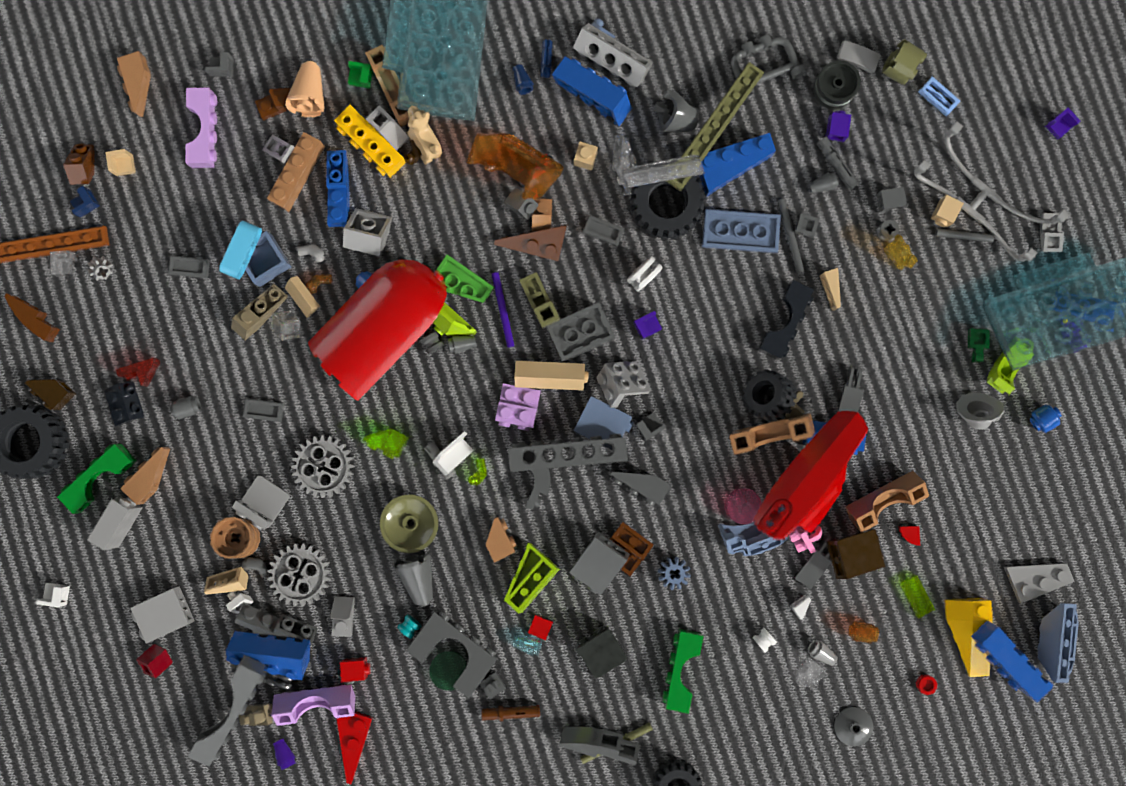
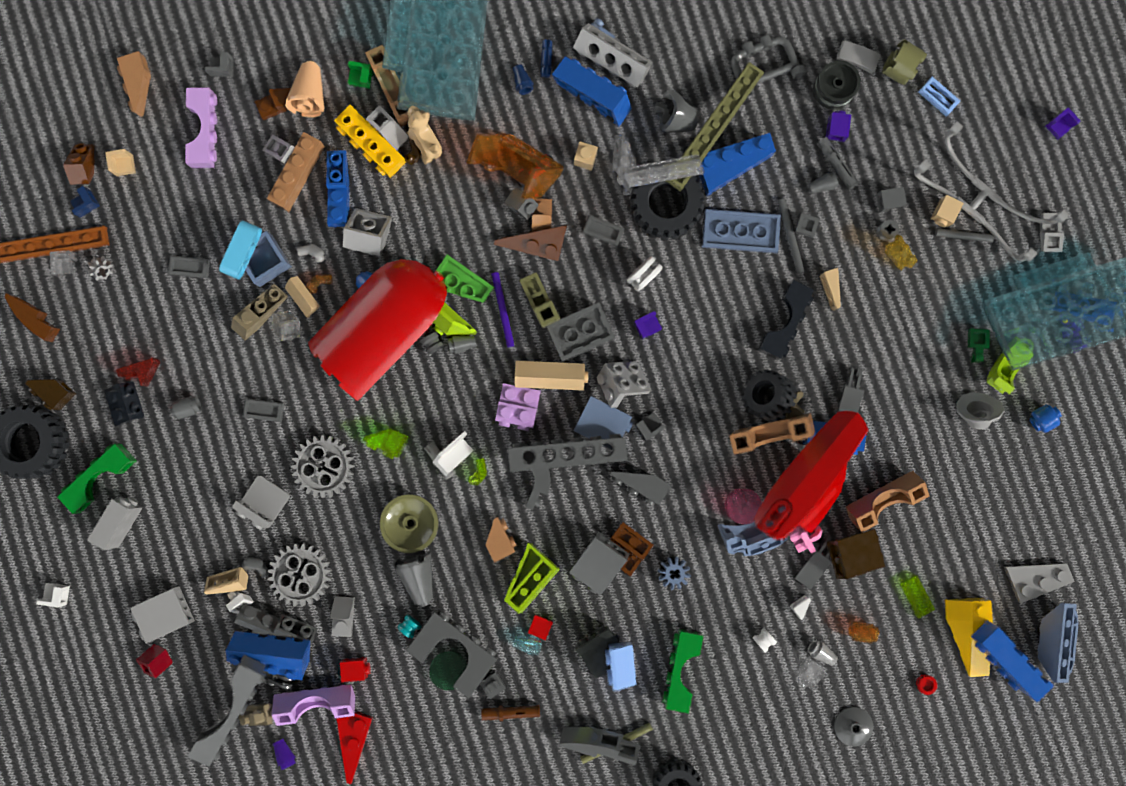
medium nougat slope [120,447,170,505] -> none
medium nougat wheel [211,517,260,559] -> none
red tile [898,526,920,546] -> none
none -> light blue slope [605,642,636,691]

